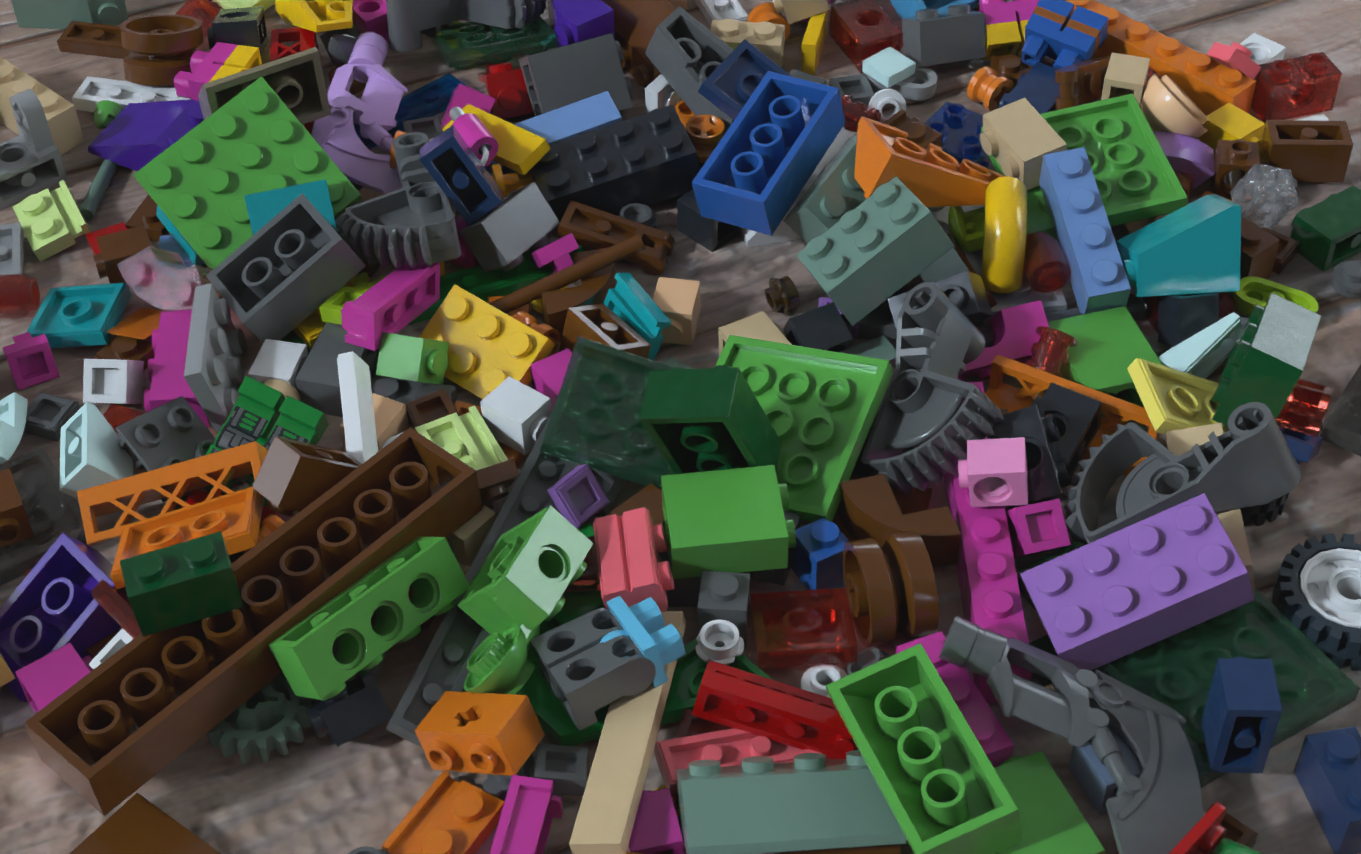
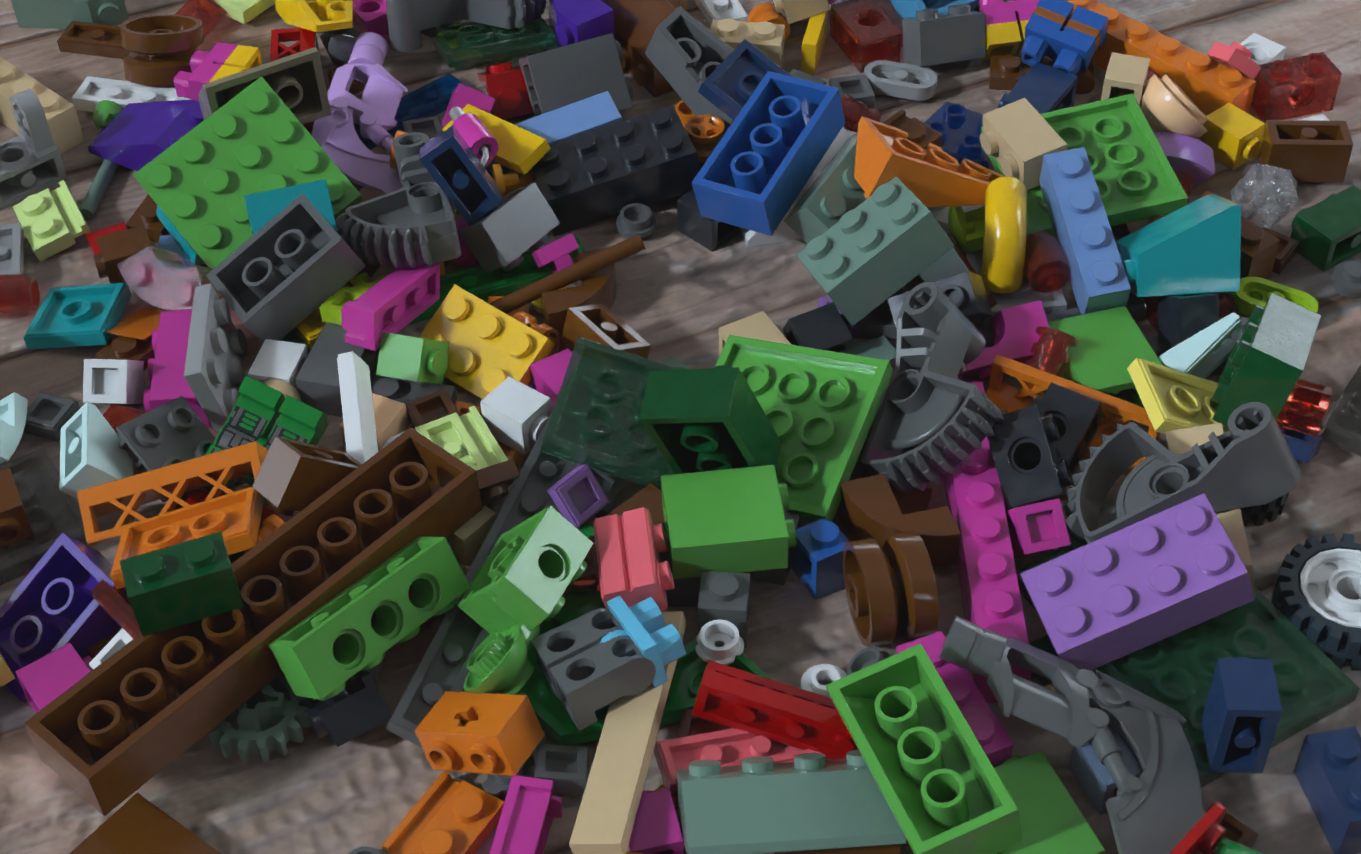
dark pink tile [2,332,60,390] -> none
black brick [207,6,268,56] -> none
reddish brown plate [556,200,675,276] -> none
teal plate [603,272,671,372] -> none
white plate [645,74,680,113] -> none
light nougat brick [653,277,701,346] -> none
clear red plate [750,588,858,669] -> none
dark brown plate [765,276,800,316] -> none
light aqua tile [862,47,916,88] -> none
white plate [868,89,907,123] -> none
bright pink brick [958,437,1028,507] -> none
orange wheel [967,66,1015,111] -> none
reddish brown plate [1055,55,1111,110] -> none
reddish brown brick [1210,140,1260,204] -> none

